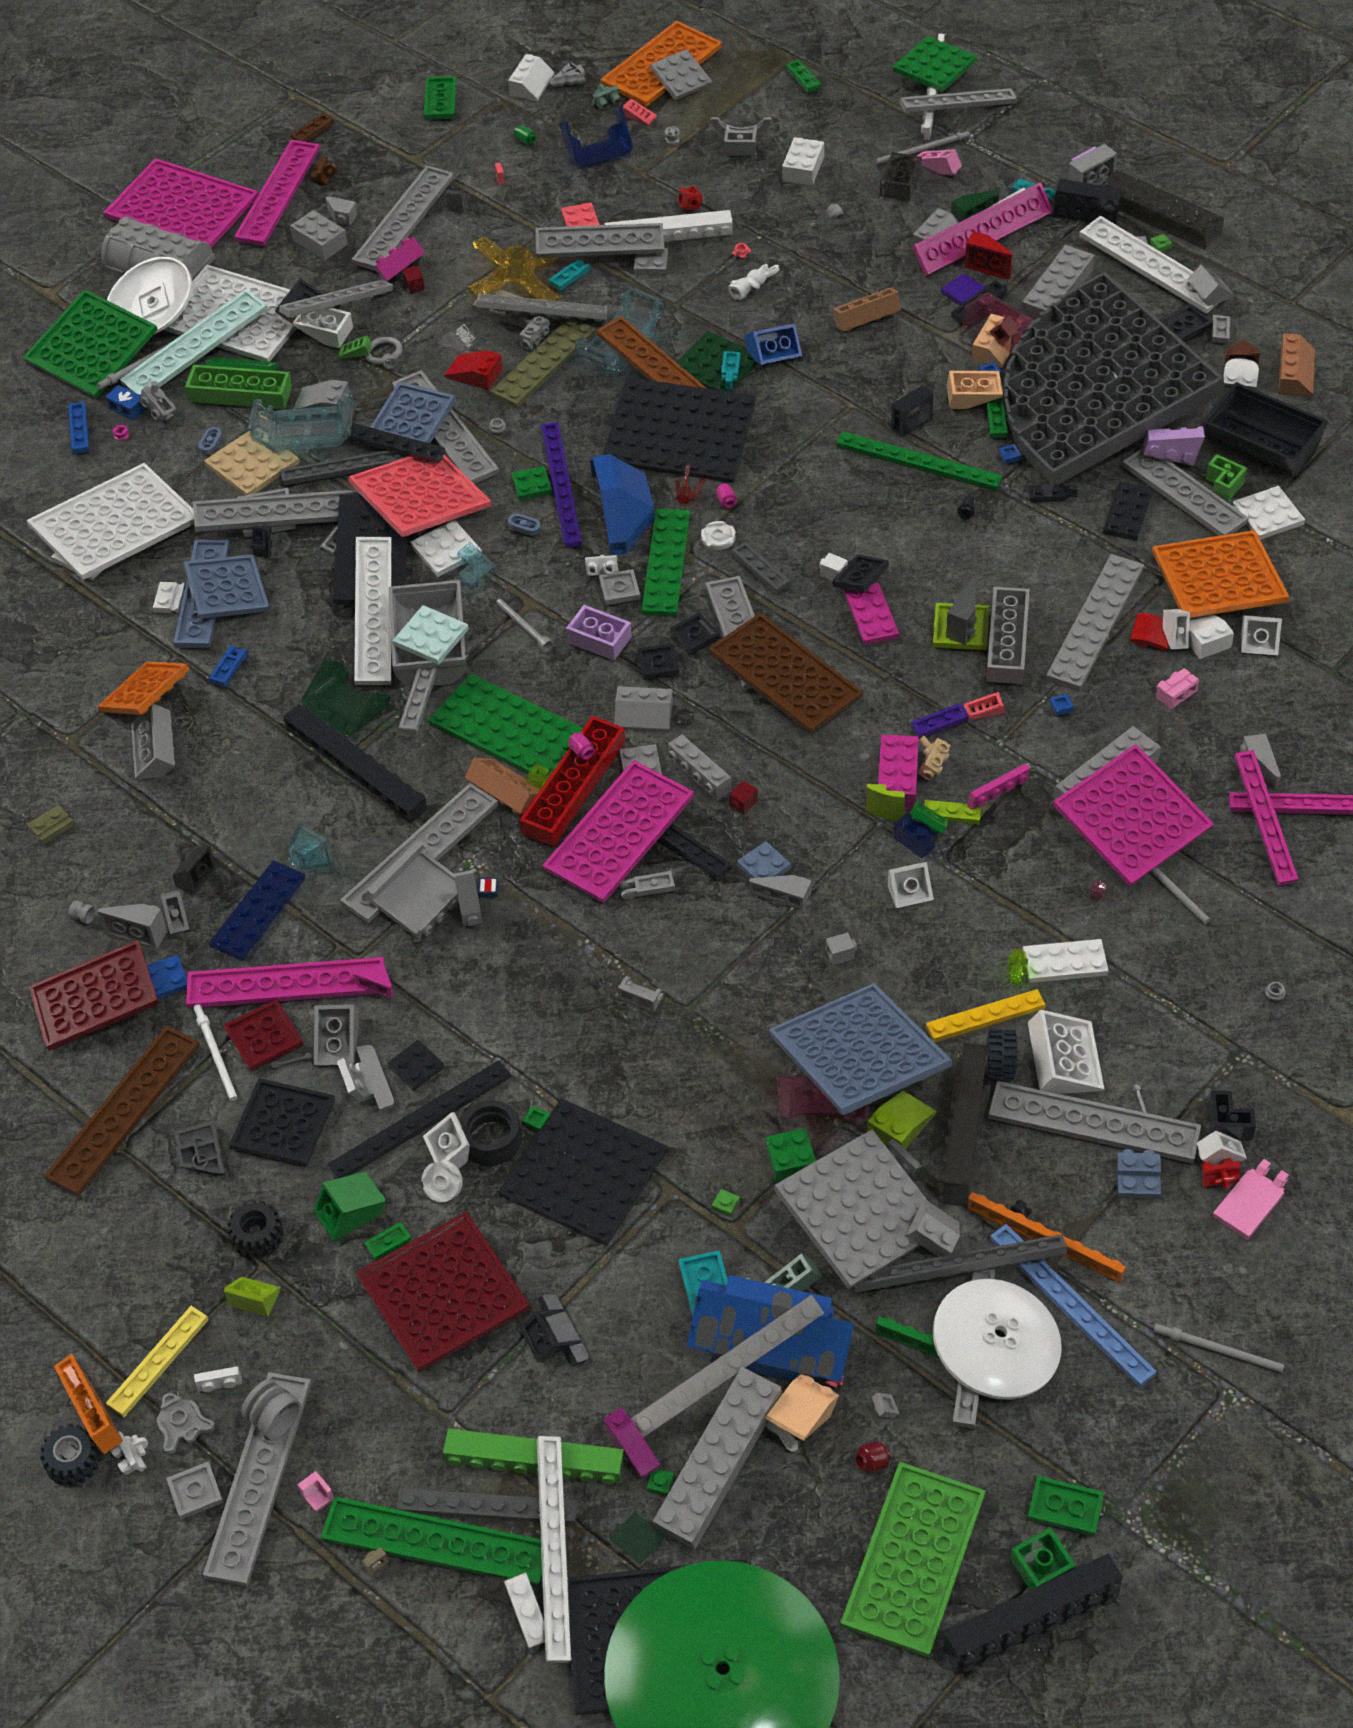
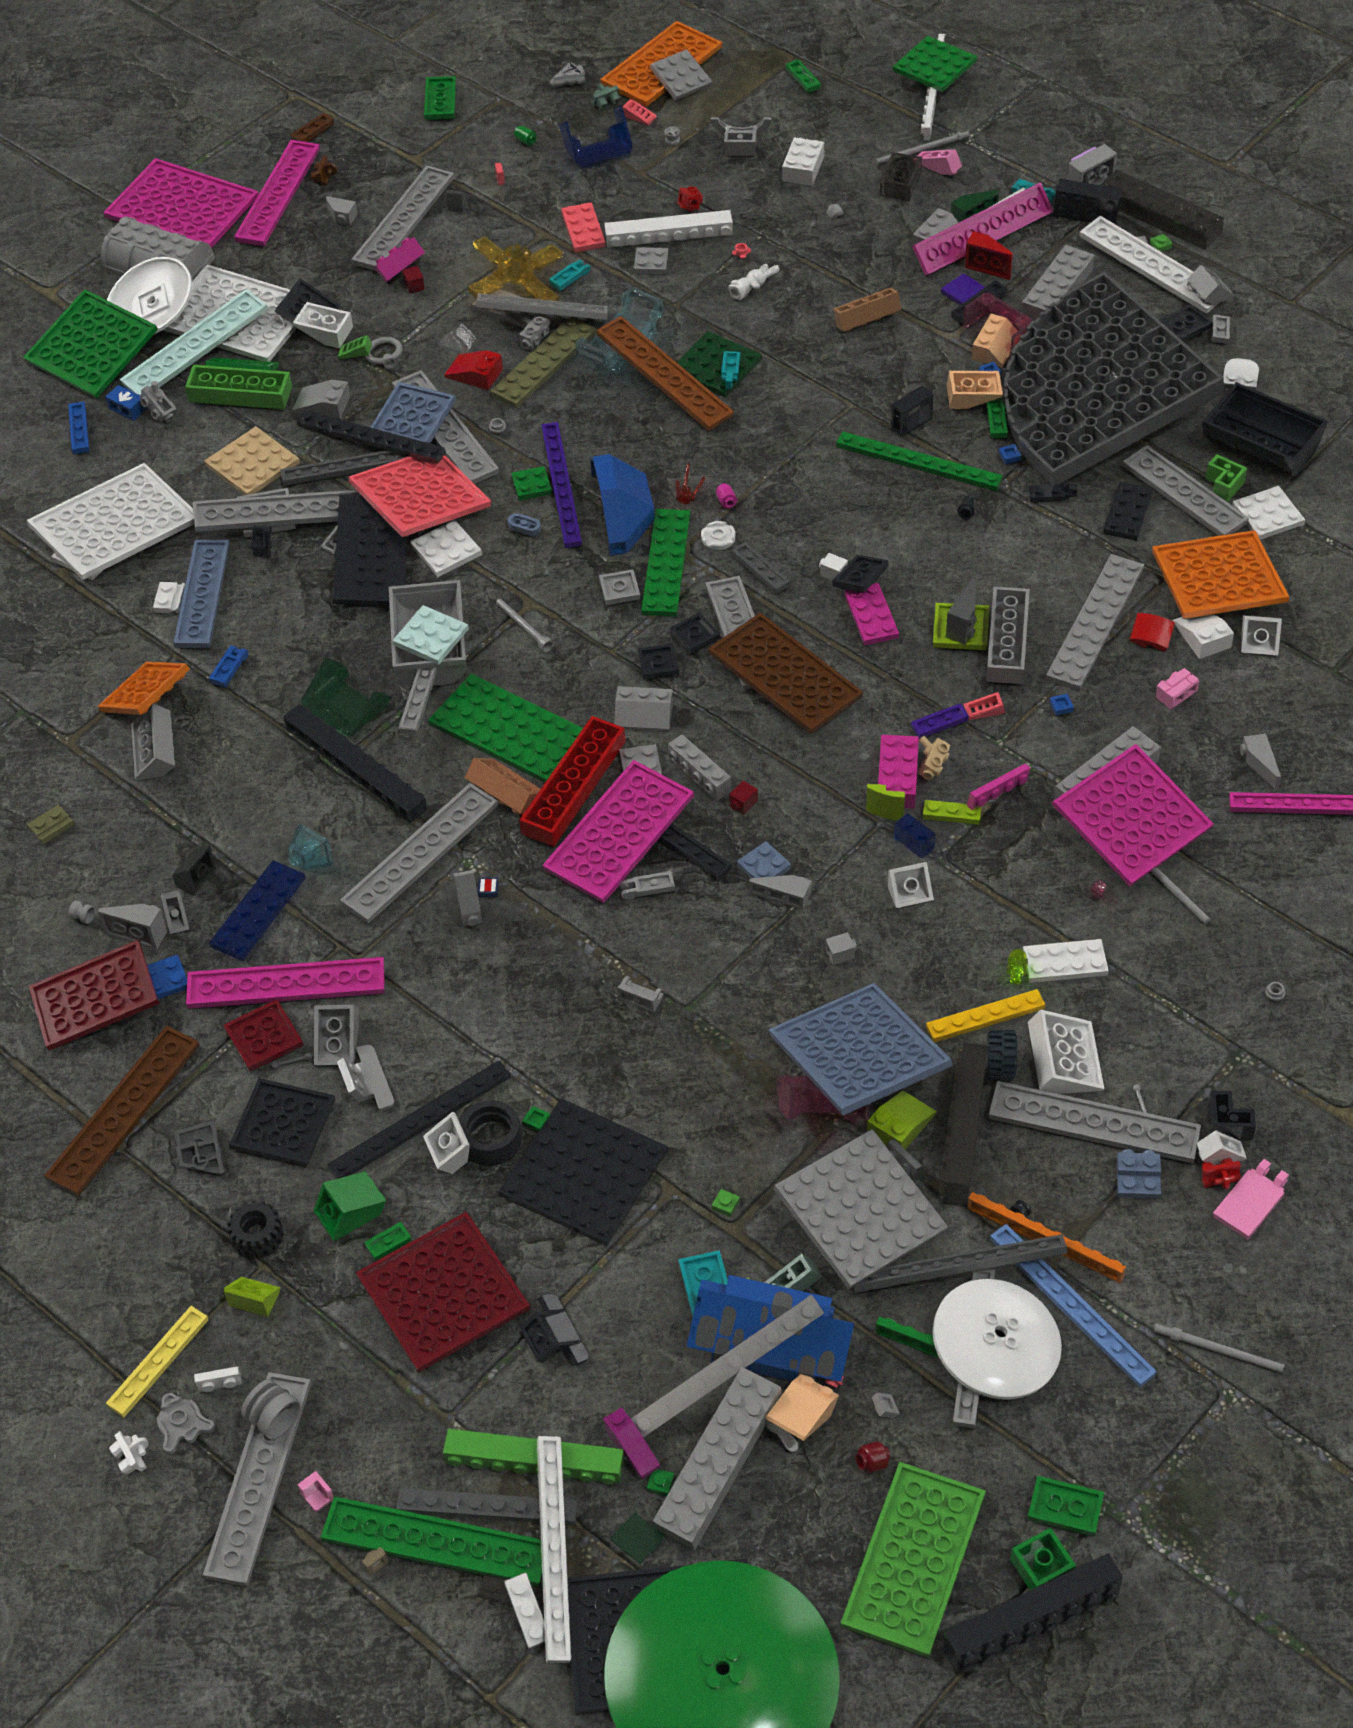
black wheel [40,1424,100,1487] -> none
orange slope [54,1354,123,1454] -> none
light grey bar [97,342,171,389] -> none
dark pink bush [113,425,129,441] -> none
light grey plate [166,1461,223,1520] -> none
sand blue plate [183,555,269,619] -> none
white bar [193,1004,238,1101] -> none
sand blue plate [198,427,223,455] -> none
clear light blue windscreen [248,392,356,452] -> none
light grey plate [279,279,393,318] -> none
light grey brick [290,210,348,260] -> none
white plate [355,537,391,685] -> none
dark pink slope [355,963,394,999] -> none
light grey panel [366,840,458,940] -> none
black plate [387,1040,445,1091] -> none
white tile [422,1160,462,1202] -> none
clear light blue plate [457,541,495,588] -> none
white slope [508,54,555,101] -> none
clear neon green plate [527,762,549,789] -> none
light grey plate [536,223,664,258] -> none
lavender brick [566,605,632,661] -> none
dark pink brick [568,733,595,760] -> none
white hips [585,555,619,576] -> none
black plate [603,377,757,483] -> none
blue slope [744,323,802,365] -> none
green brick [765,1128,816,1184] -> none
light grey plate [899,88,1017,113] -> none
light grey slope [906,1199,960,1257] -> none
green plate [910,801,949,834] -> none
dark red brick [989,315,1019,344] -> none
lavender wedge [1142,426,1205,466] -> none
white slope [1162,609,1190,649] -> none
copper slope [1224,339,1260,365] -> none
dark pink plate [1234,750,1298,886] -> none
nougat slope [1278,333,1315,397] -> none

